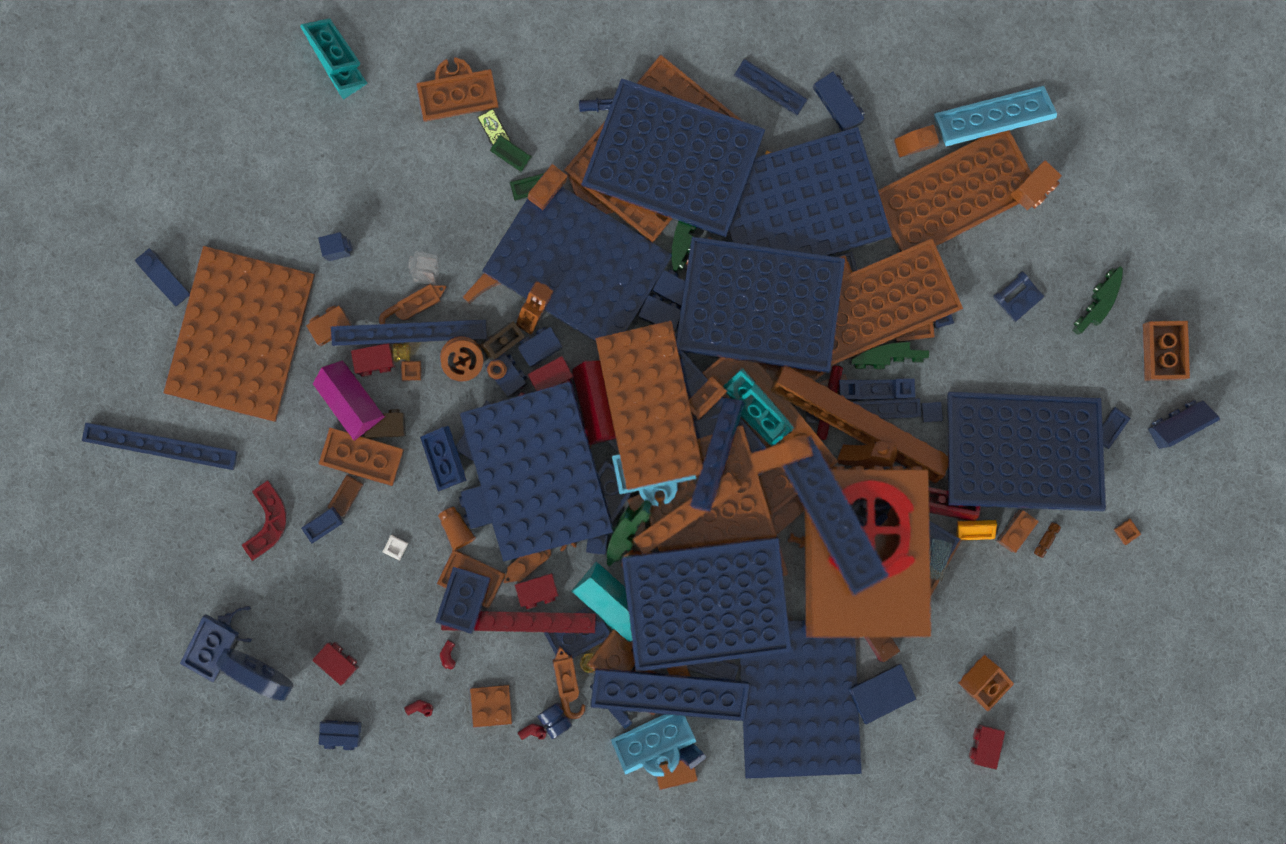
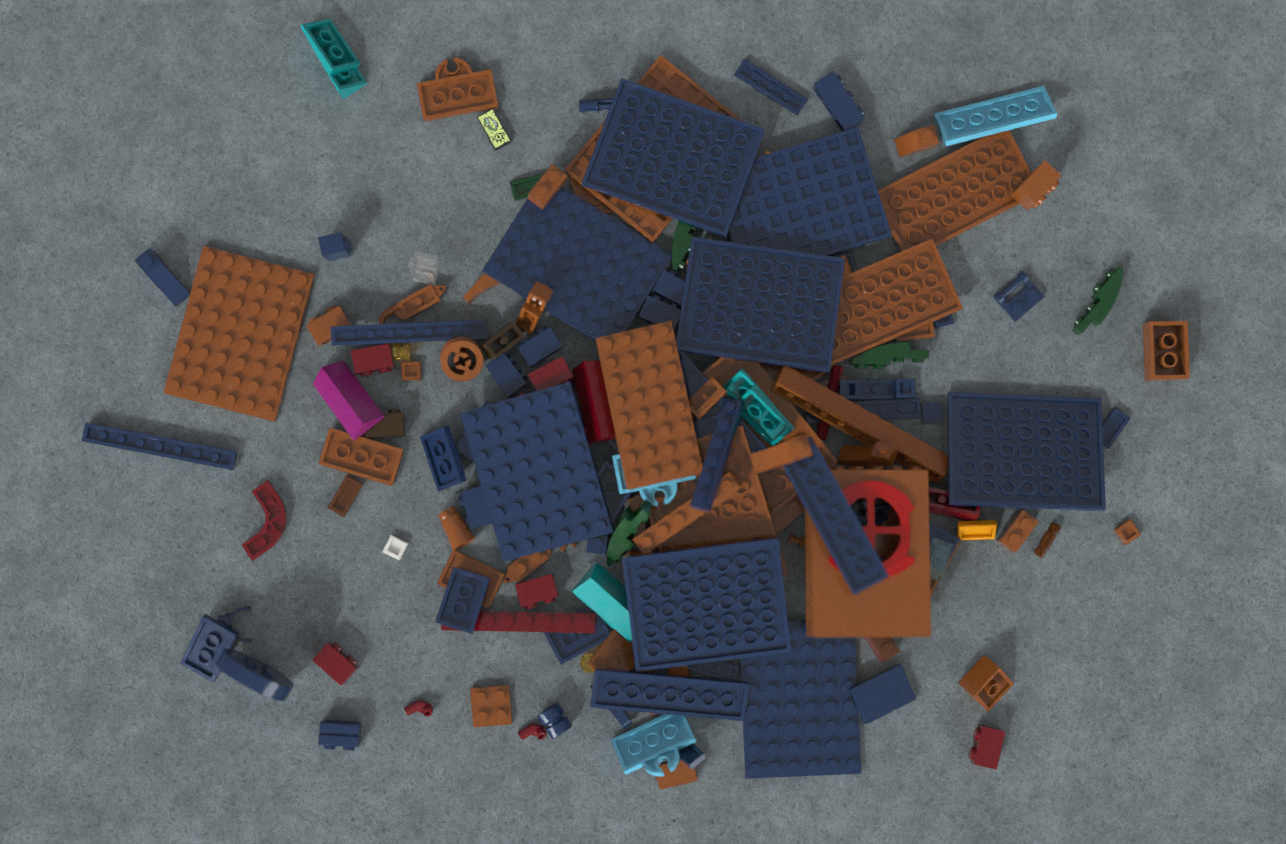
dark blue tile [301,507,344,544] -> none
dark red arm [439,639,456,670] -> none
dark orange plate [487,360,507,379] -> none
dark green tile [489,135,532,172] -> none
dark orange plate [552,647,585,719] -> none
dark blue slope [1148,399,1221,449] -> none

